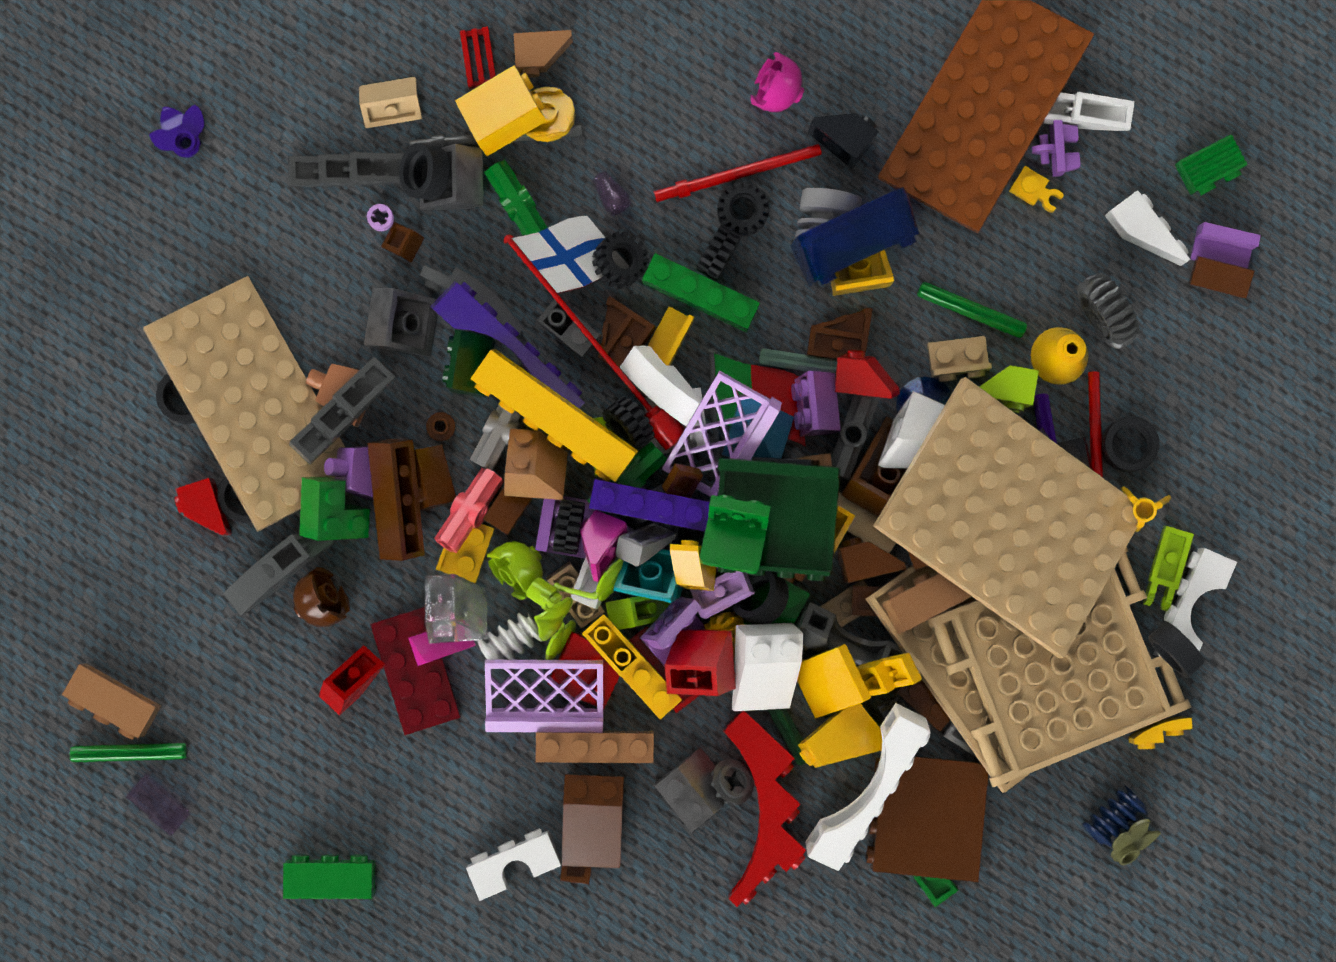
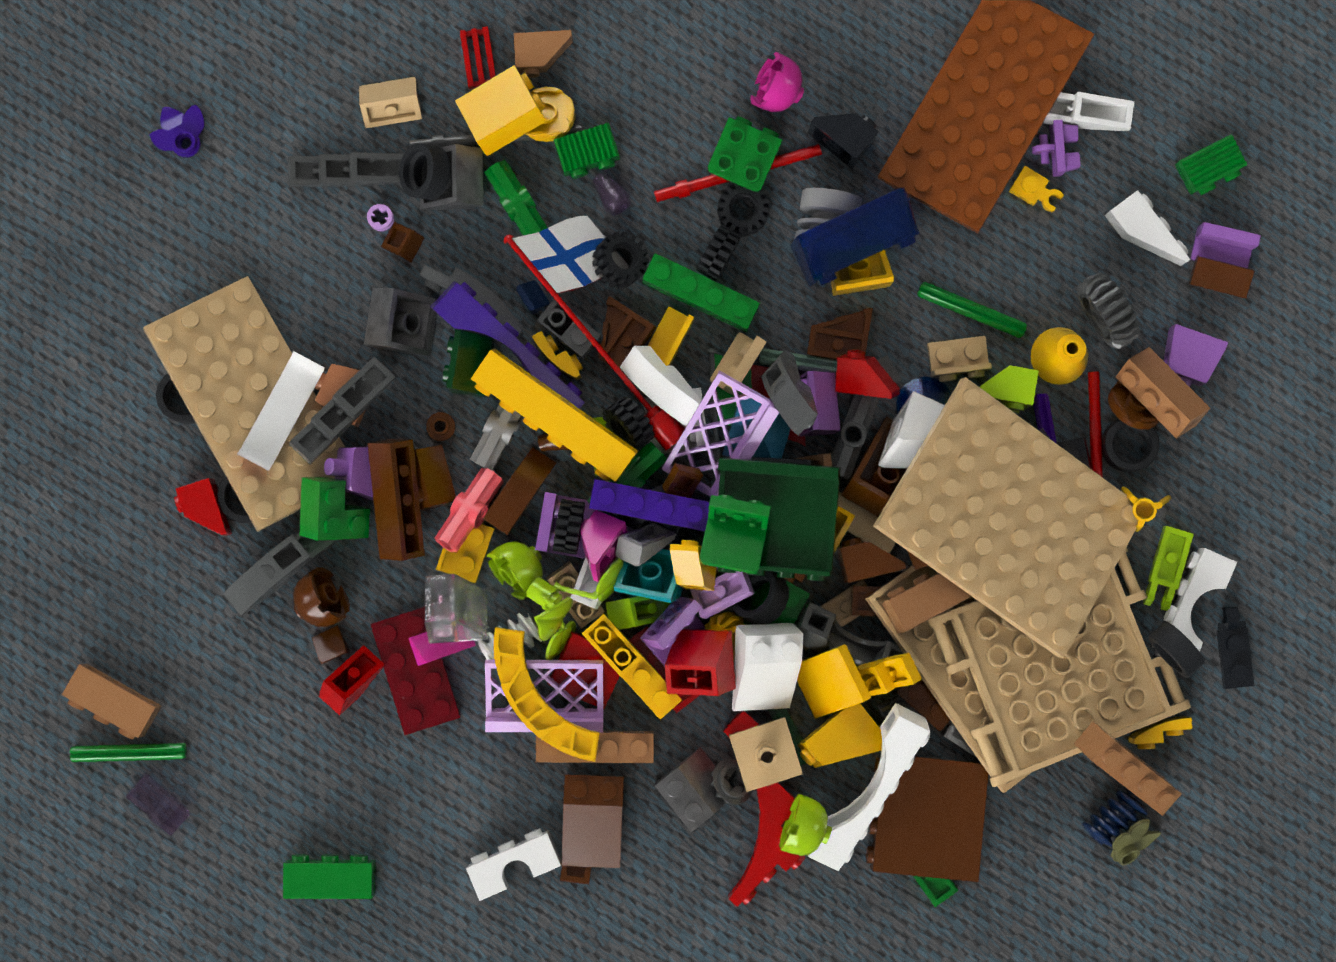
medium nougat slope [504,428,568,500] -> none
none -> white sticker [237,351,325,471]
none -> reddish brown slope [311,625,350,664]
none -> yellow tile [494,627,600,762]
none -> dark blue slope [516,280,550,315]
none -> yellow slope [532,331,583,380]
none -> green brick [554,123,620,179]
none -> green bracket [708,116,782,192]
none -> tan bracket [710,332,767,396]
none -> tan tile [729,717,803,792]
none -> dark grey slope [761,349,818,436]
none -> lime cylinder [779,794,832,856]
none -> medium nougat brick [1074,721,1182,816]
none -> reddish brown tile [1108,381,1159,430]
none -> medium nougat brick [1116,347,1210,439]
none -> medium lavender torso [1164,324,1228,387]
none -> black hinge [1216,607,1255,689]

